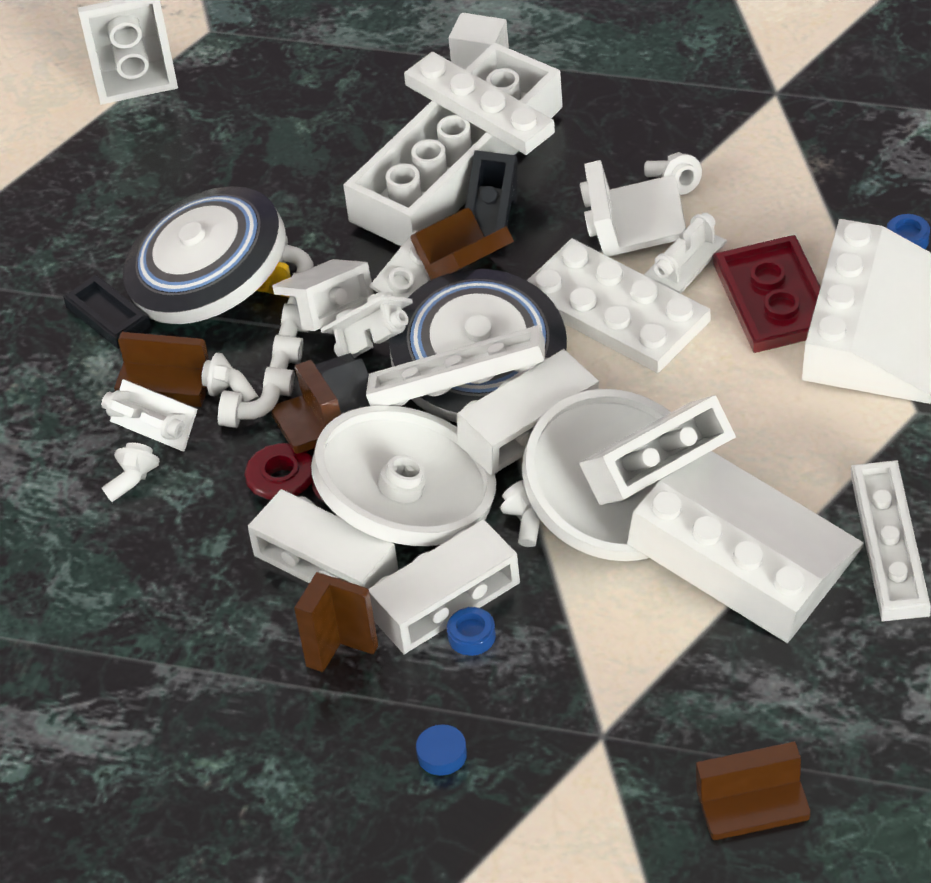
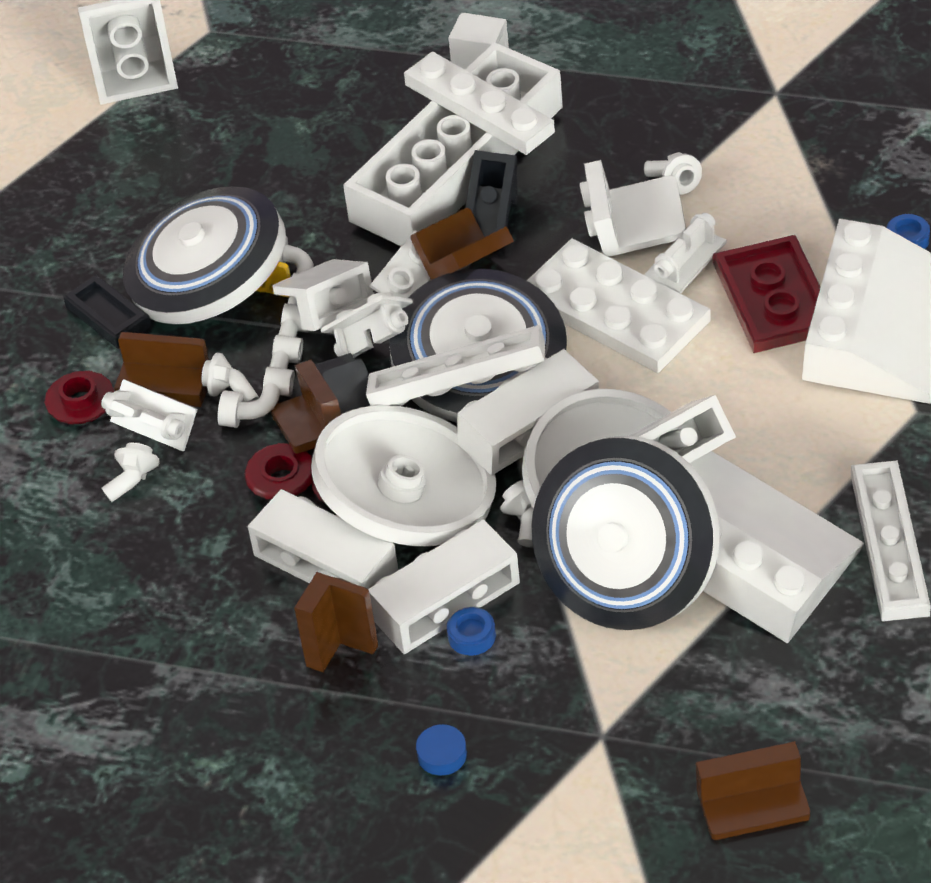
none -> dark red piece [44,371,114,424]
none -> dish [532,436,720,630]

